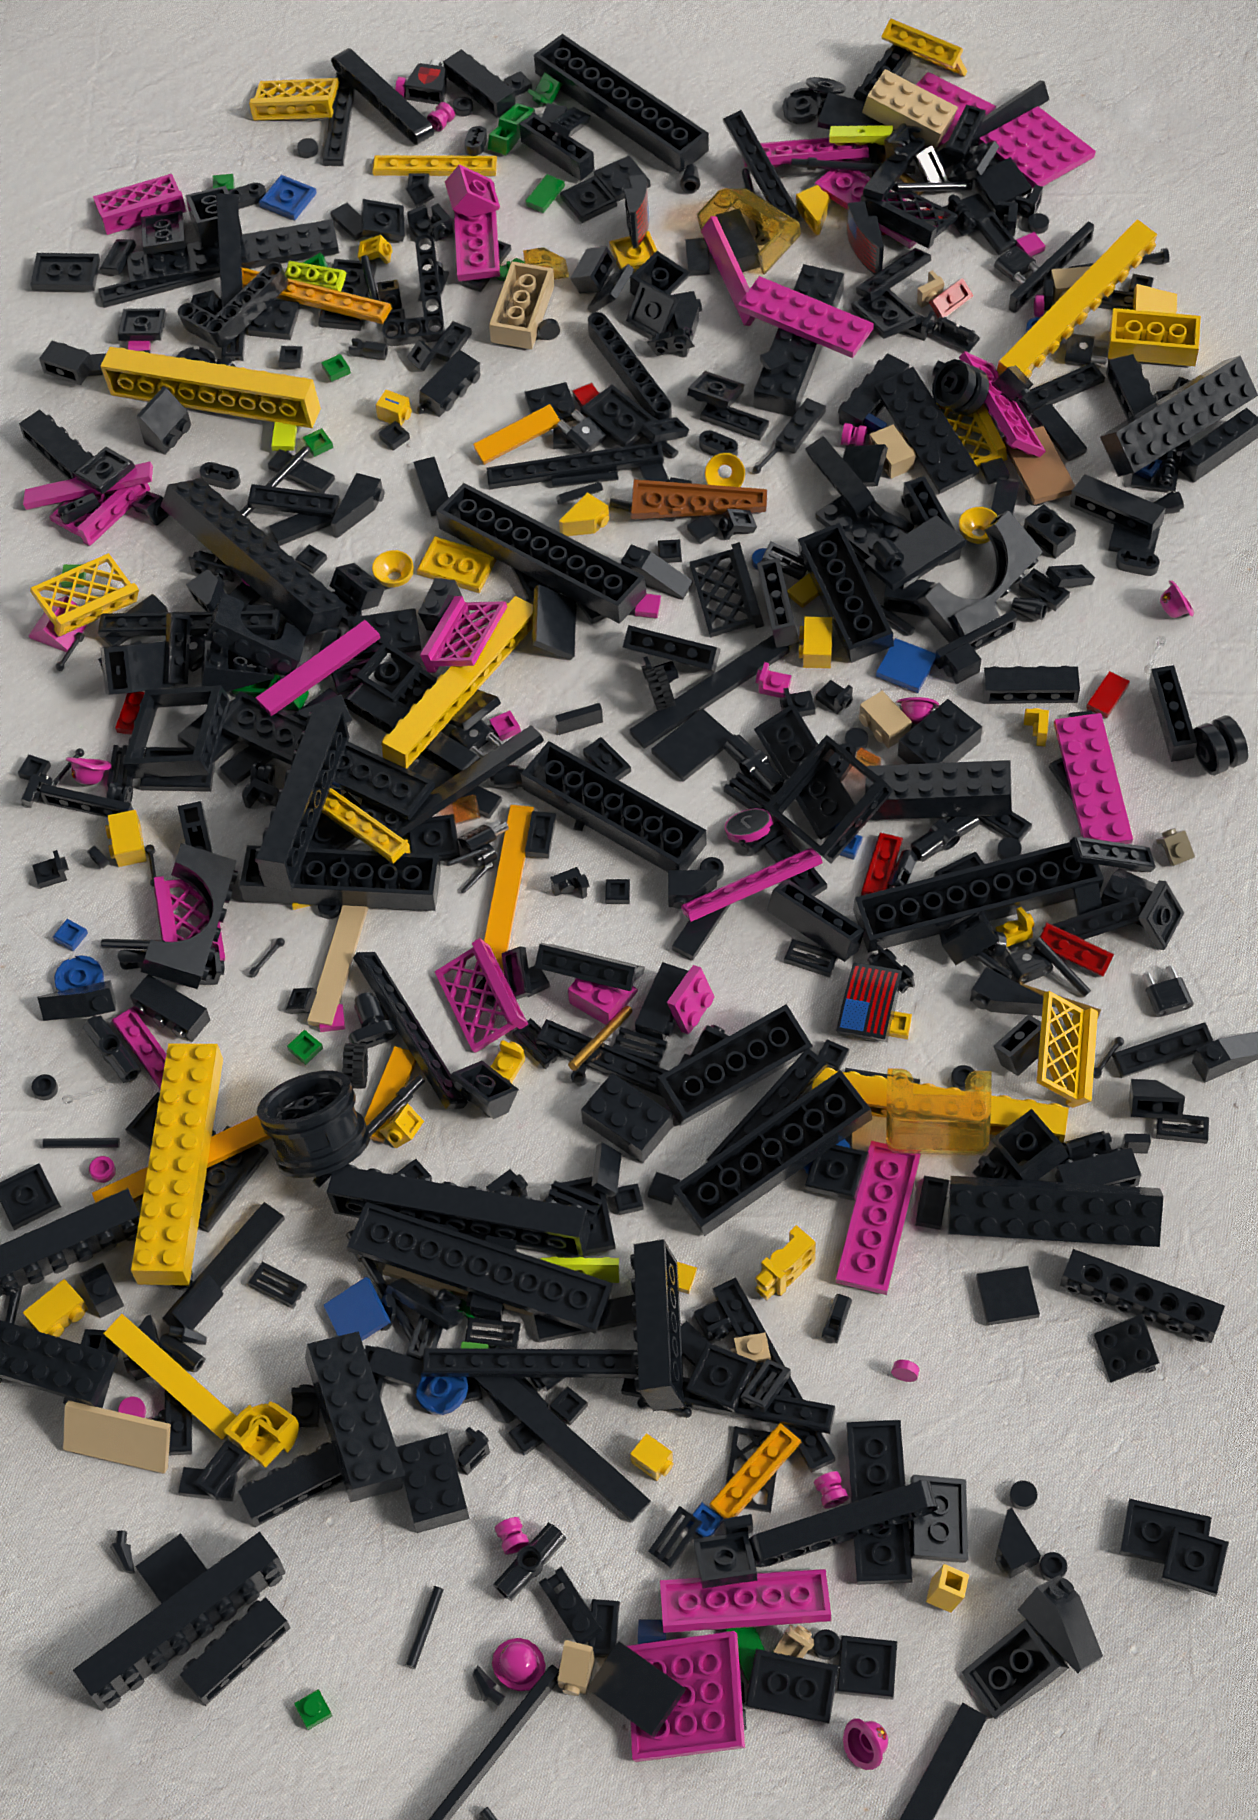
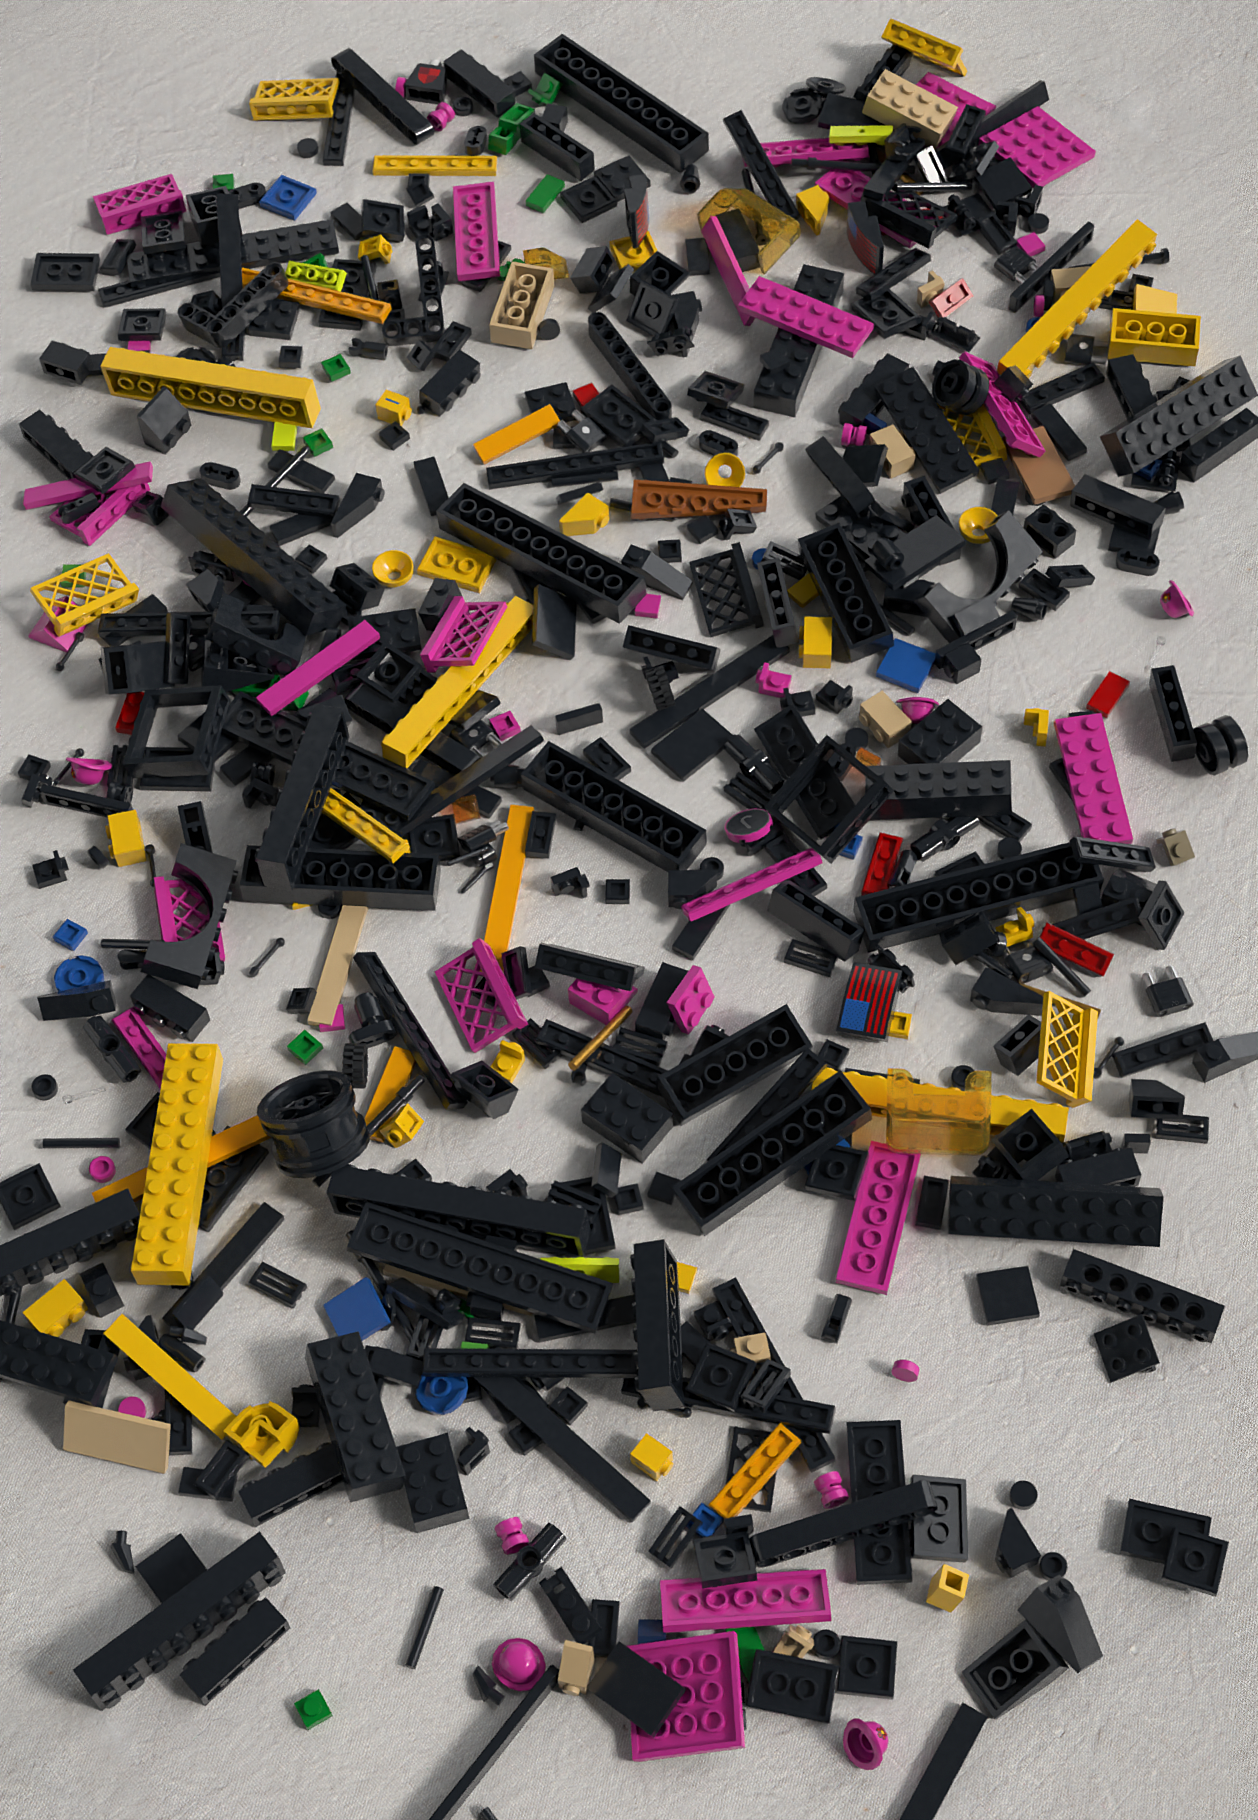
dark pink slope [445,164,500,217] -> none
black plate [550,107,592,139] -> none
yellow hips [755,1225,816,1301] -> none
black plate [775,398,826,454] -> none
black brick [982,665,1080,704] -> none

